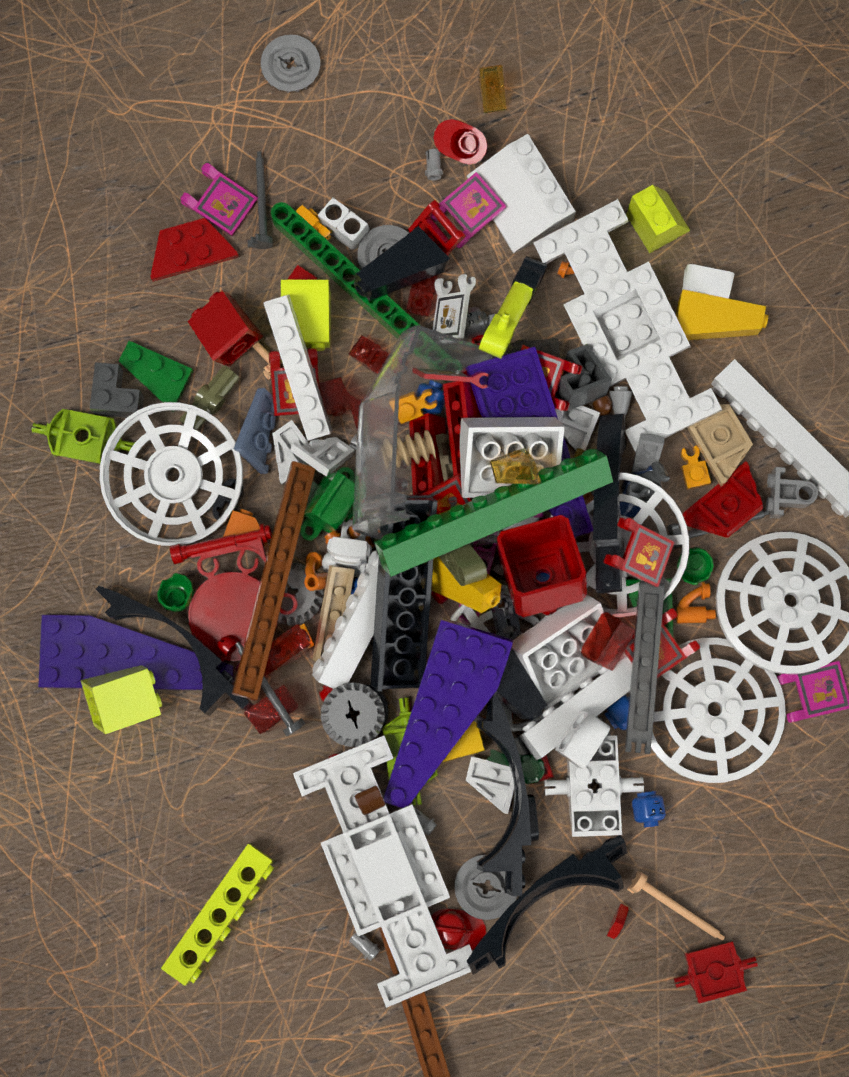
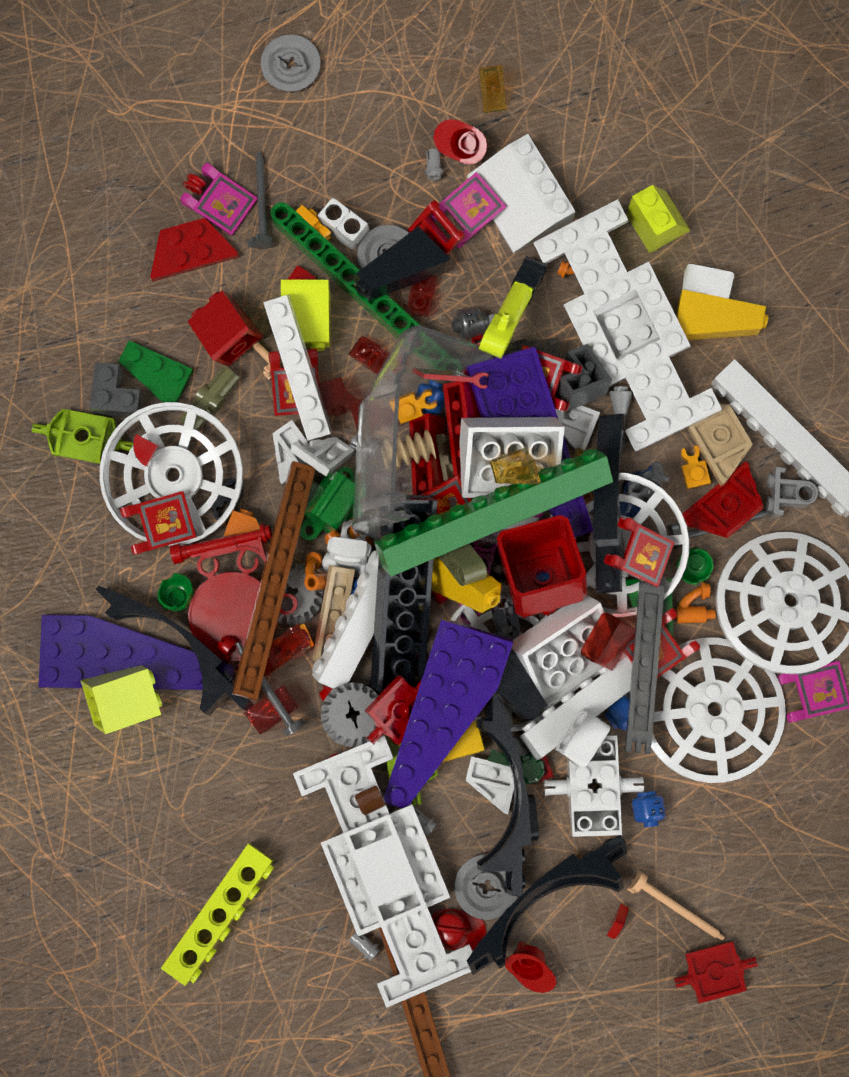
sand blue wing [233,388,276,474] -> none
white flag [432,274,476,342] -> none
reddish brown hinge [592,395,613,415] -> none
light grey slope [631,433,664,473] -> none
none -> red flag [120,491,197,555]
none -> red tile [133,434,158,467]
none -> red bush [183,174,206,195]
none -> red plate [365,675,421,746]
none -> red piece [505,941,557,993]

